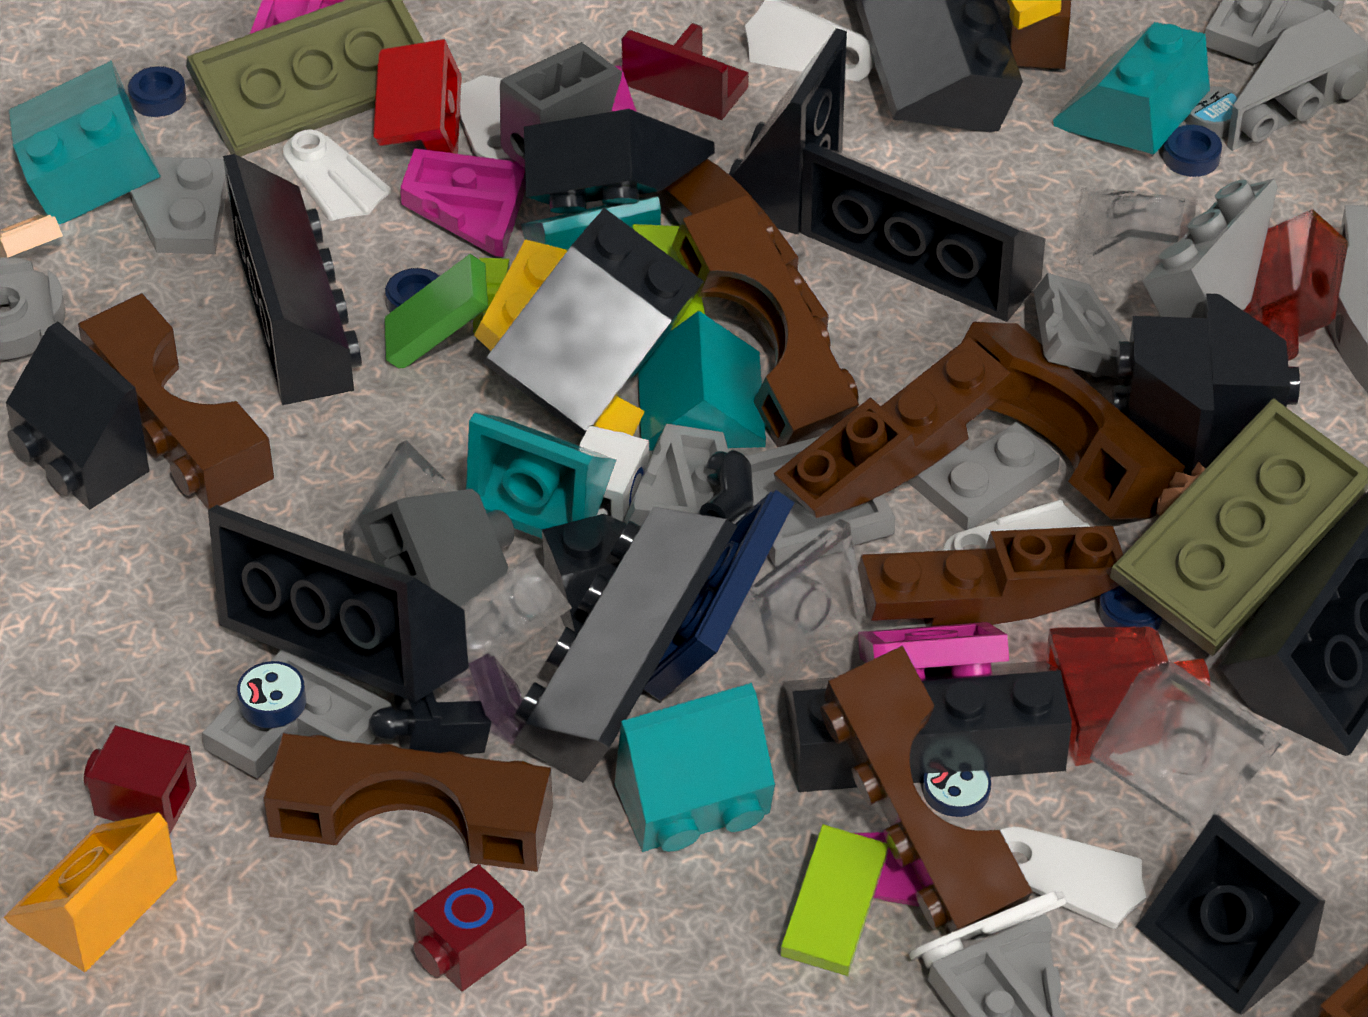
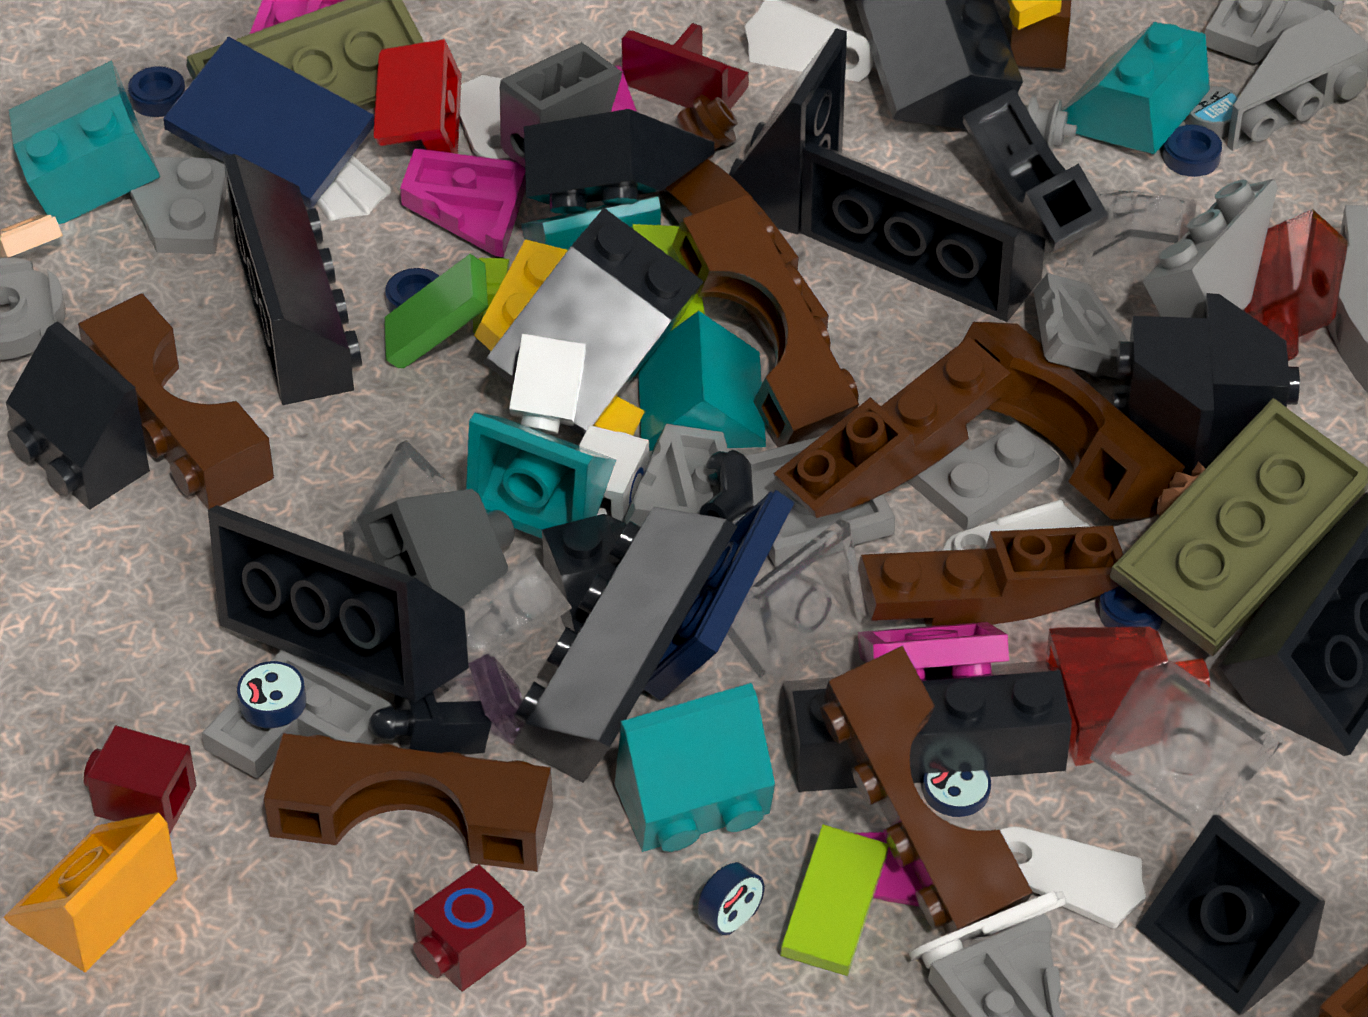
none -> dark blue tile [163,36,374,209]
none -> white brick [509,334,586,434]
none -> reddish brown plate [677,95,738,159]
none -> tile [698,862,765,935]
none -> black arch [963,88,1109,253]
none -> light grey wheel [1025,94,1077,152]

